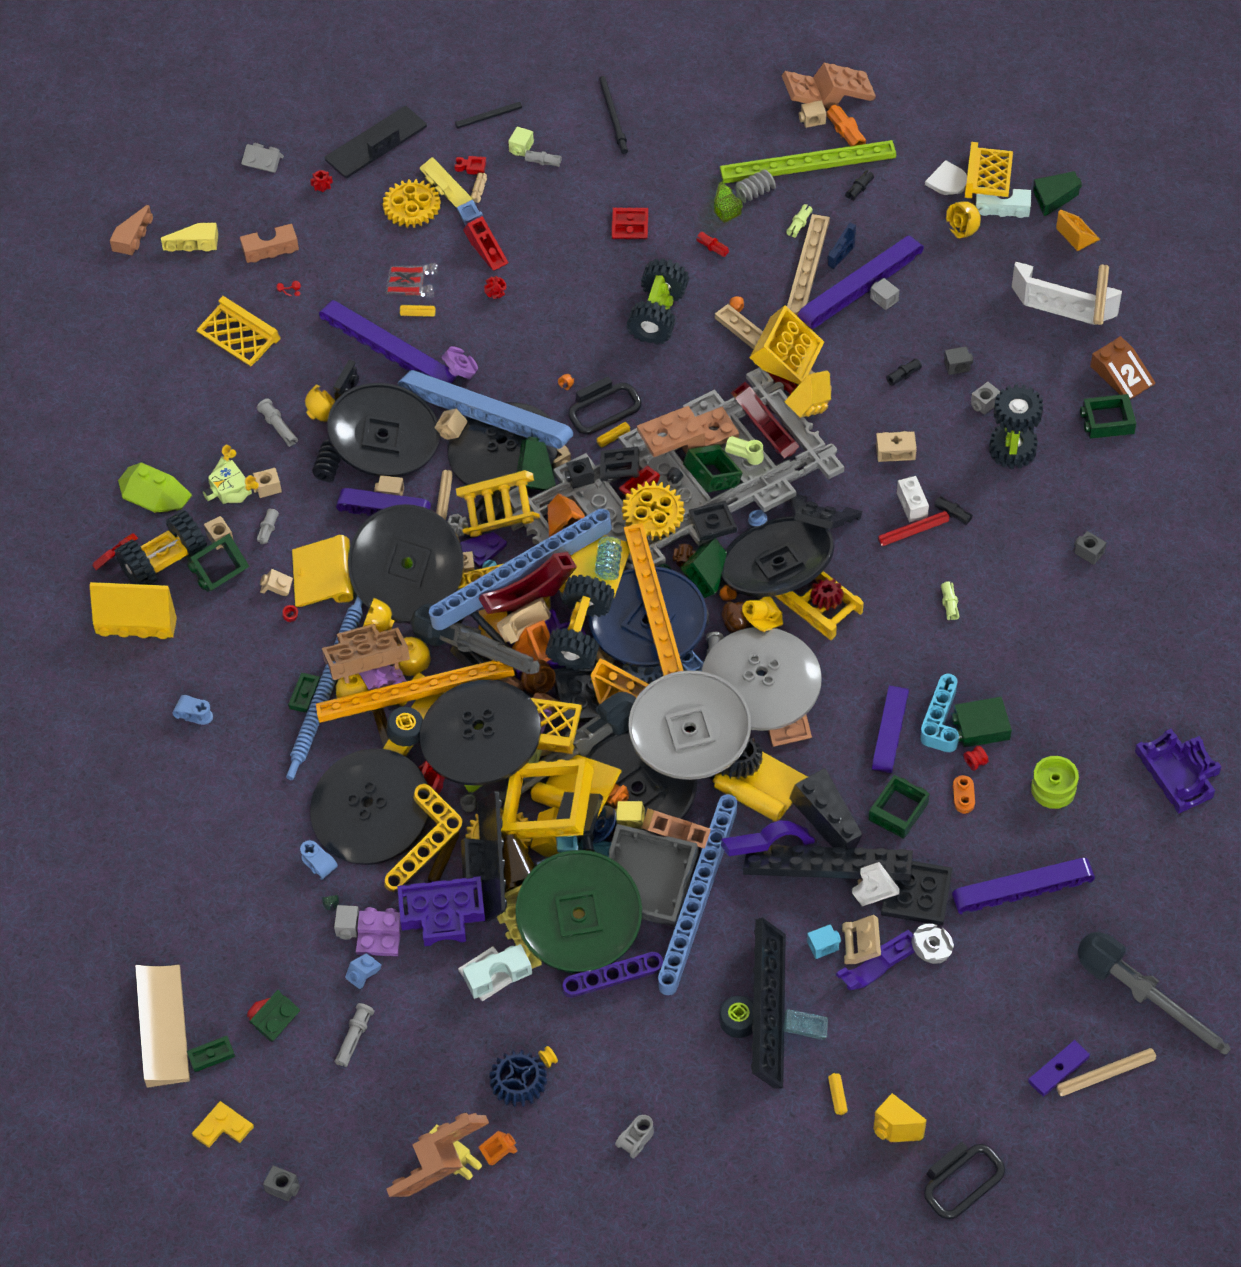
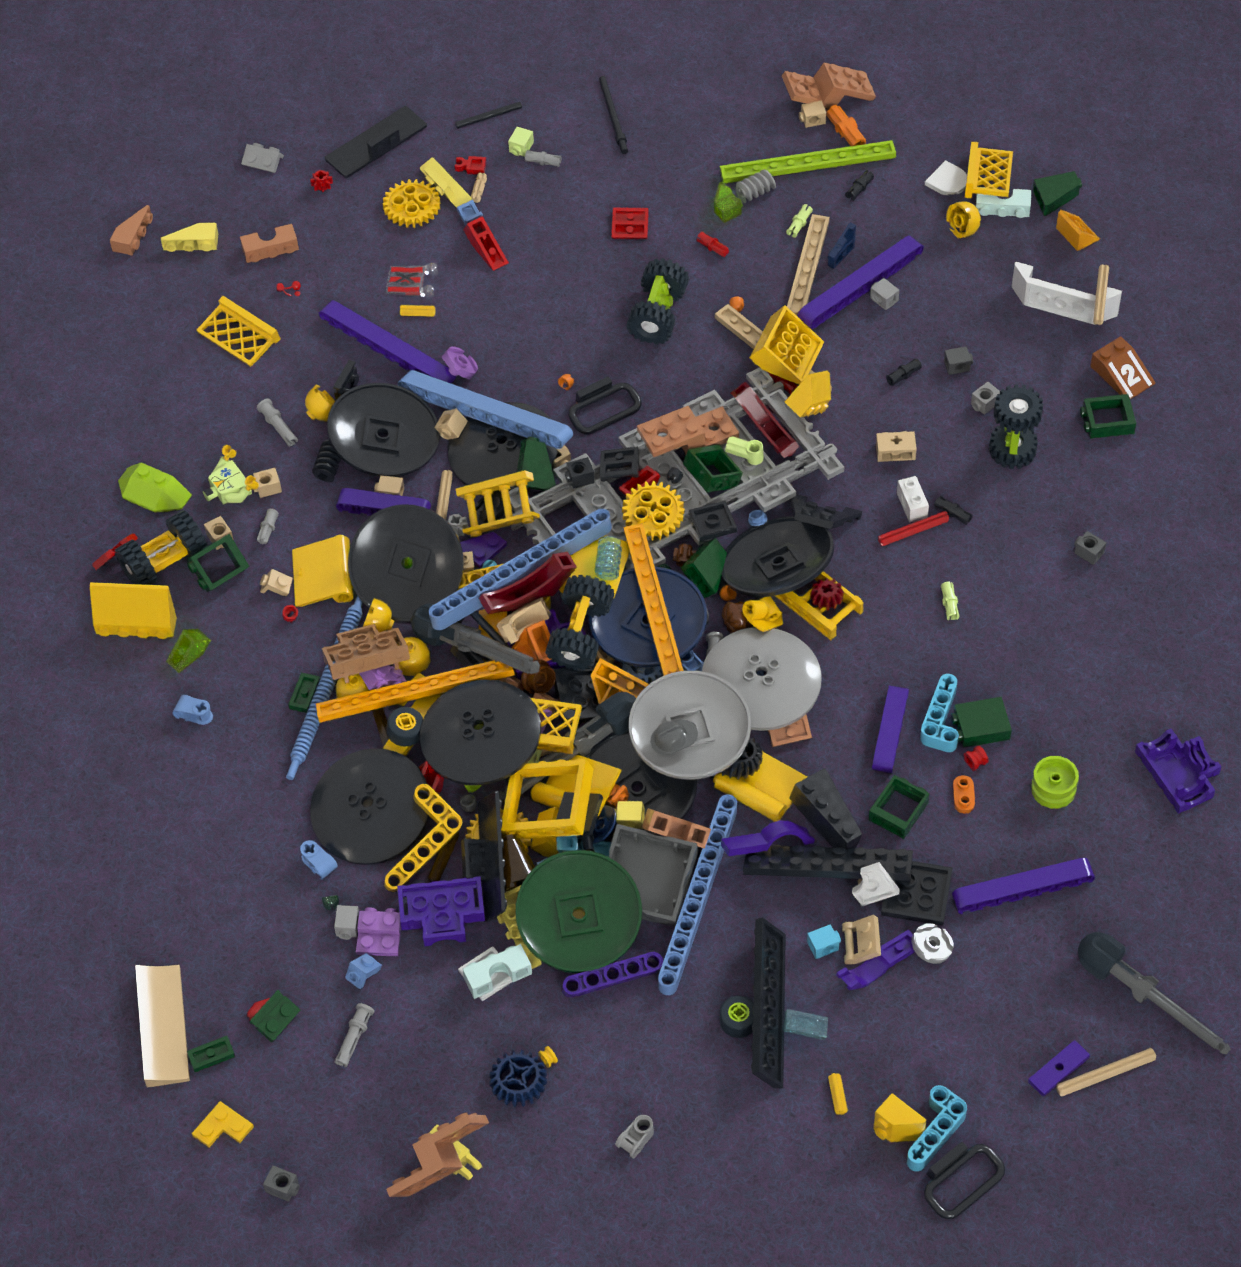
orange bracket [479,1131,517,1166] -> none
red gear [484,276,506,299] -> none
orange slope [547,493,585,537] -> none
yellow axle [596,422,630,447] -> none
none -> clear neon green slope [166,629,211,673]
none -> dark grey piece [650,719,698,755]
none -> medium azure beam [907,1085,967,1171]

